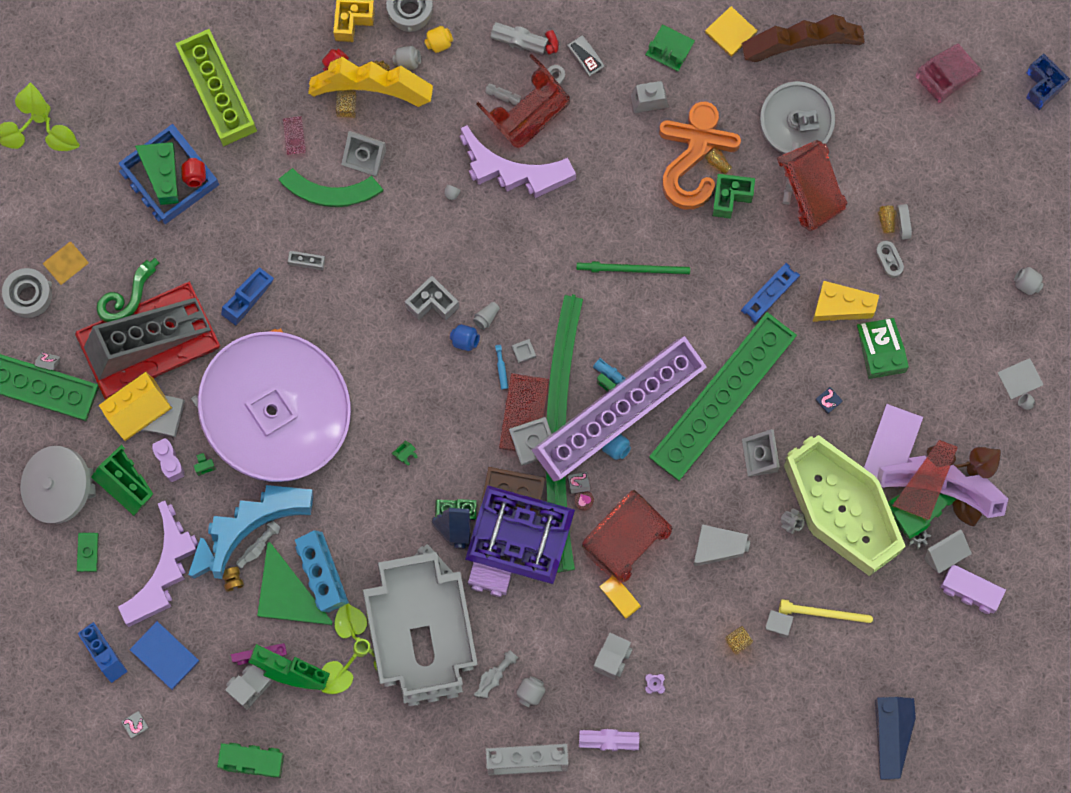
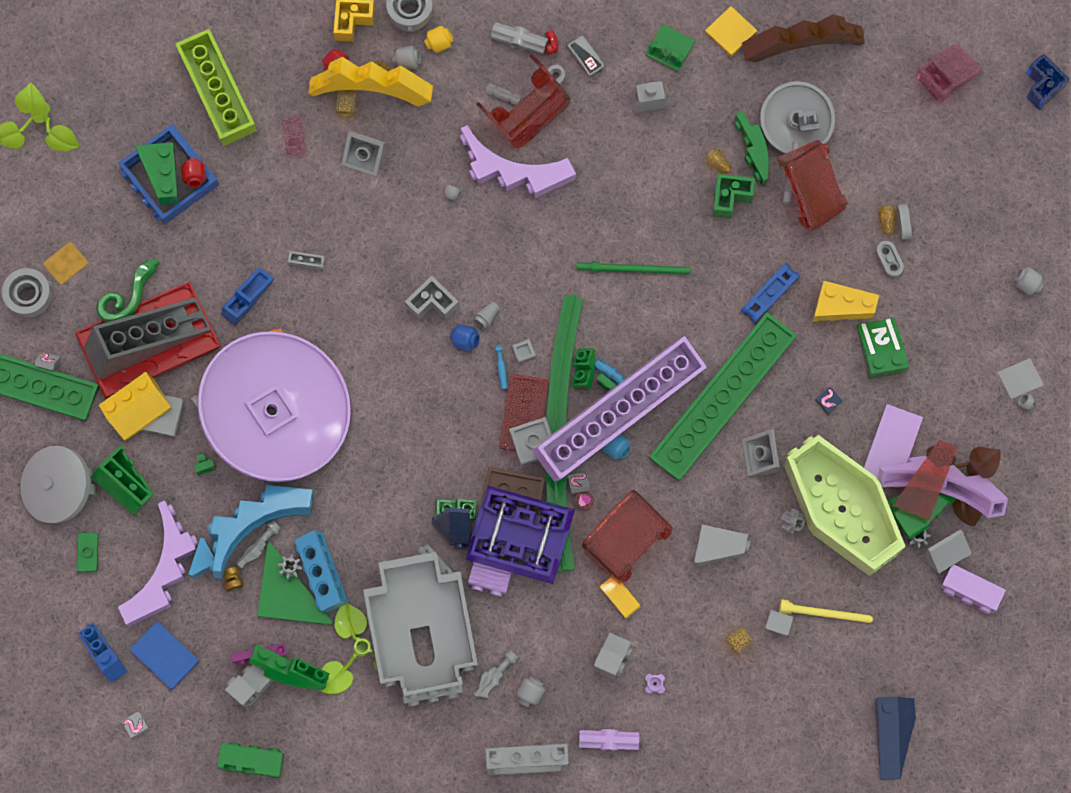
lavender brick [152,438,184,482] -> none
green tile [278,168,384,207] -> none
green tile [391,440,418,466] -> none
orange piece [659,102,741,210] -> none
none -> light grey gear [278,554,302,580]
none -> green slope [571,348,596,389]
none -> green slope [734,111,769,186]

